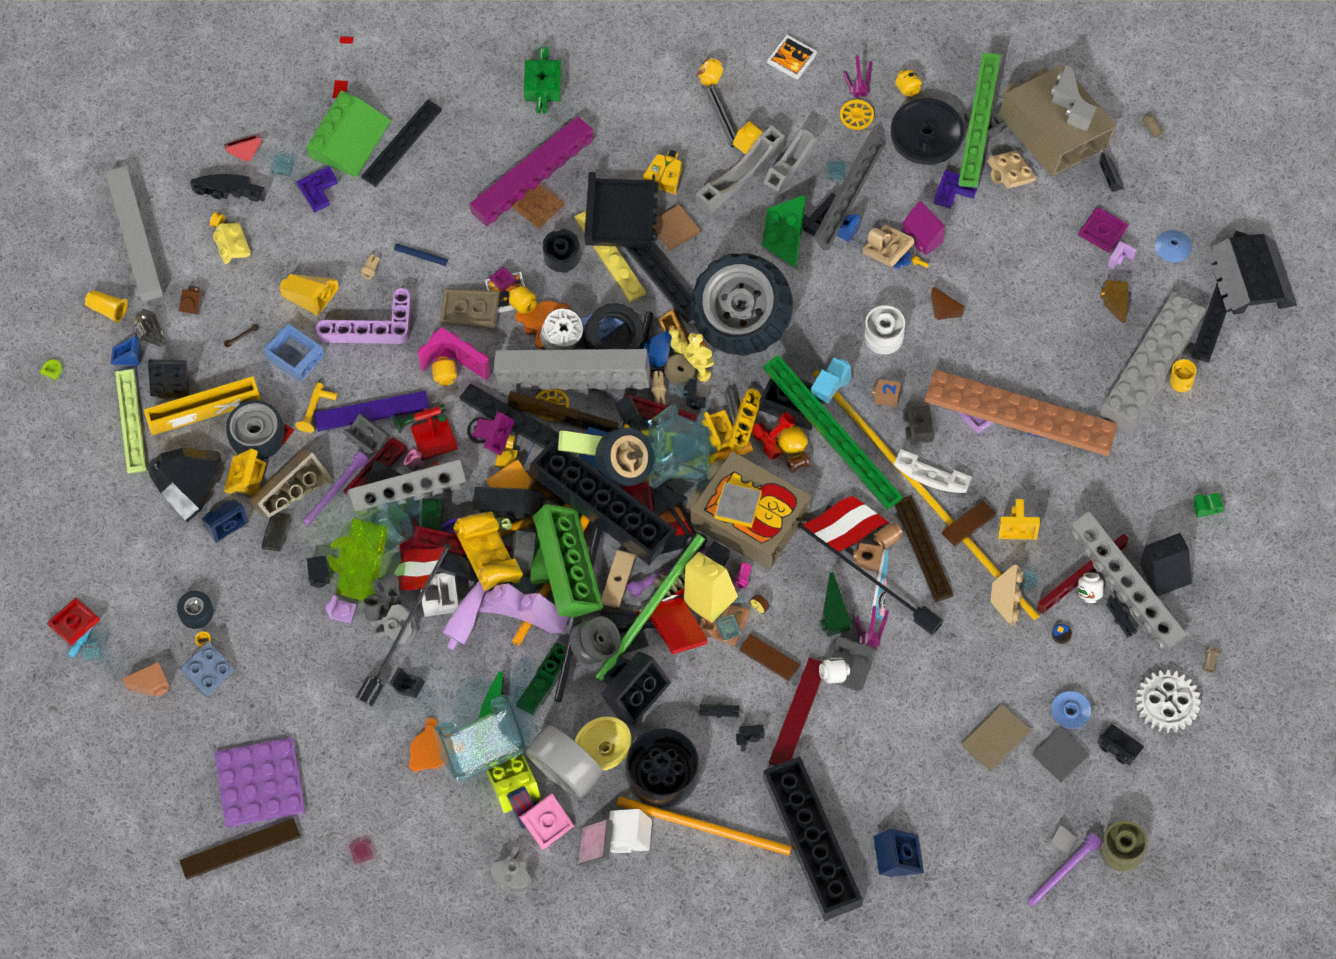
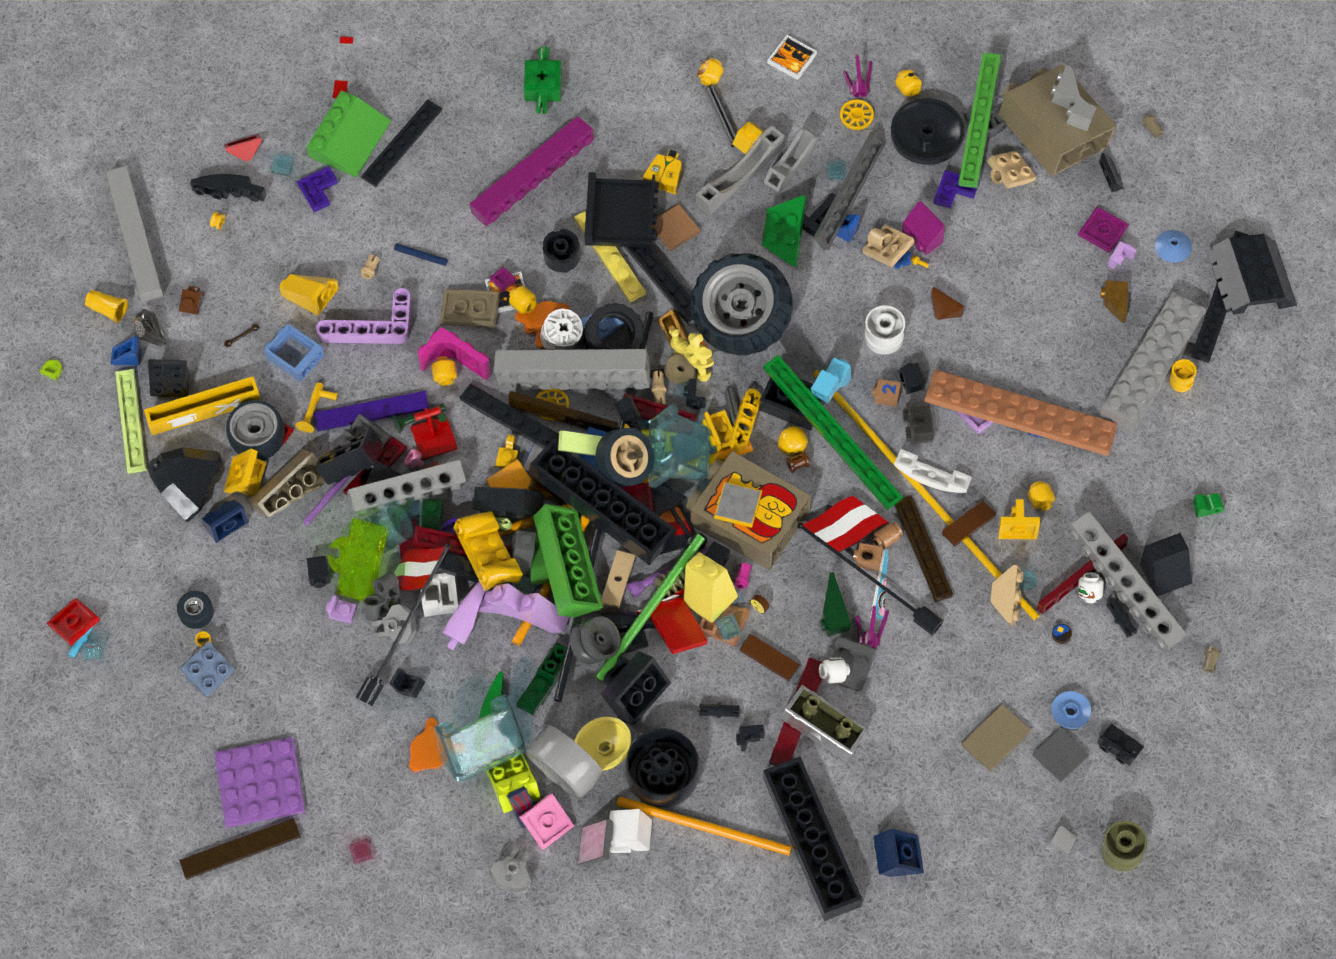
nougat slope [122,662,170,696] -> none
light yellow bracket [213,223,251,264] -> none
clear smoke slope [262,513,291,552] -> none
magenta piece [467,412,515,455] -> none
clear orange tile [512,184,564,229] -> none
blue slope [639,329,672,368] -> none
red bar [751,412,795,460] -> none
medium lavender piece [1028,833,1102,906] -> none
white gear [1135,670,1201,733] -> none
none -> black wedge [315,426,383,485]
none -> piece [780,685,868,763]
none -> black brick [899,362,925,395]
none -> yellow head [1027,481,1056,511]

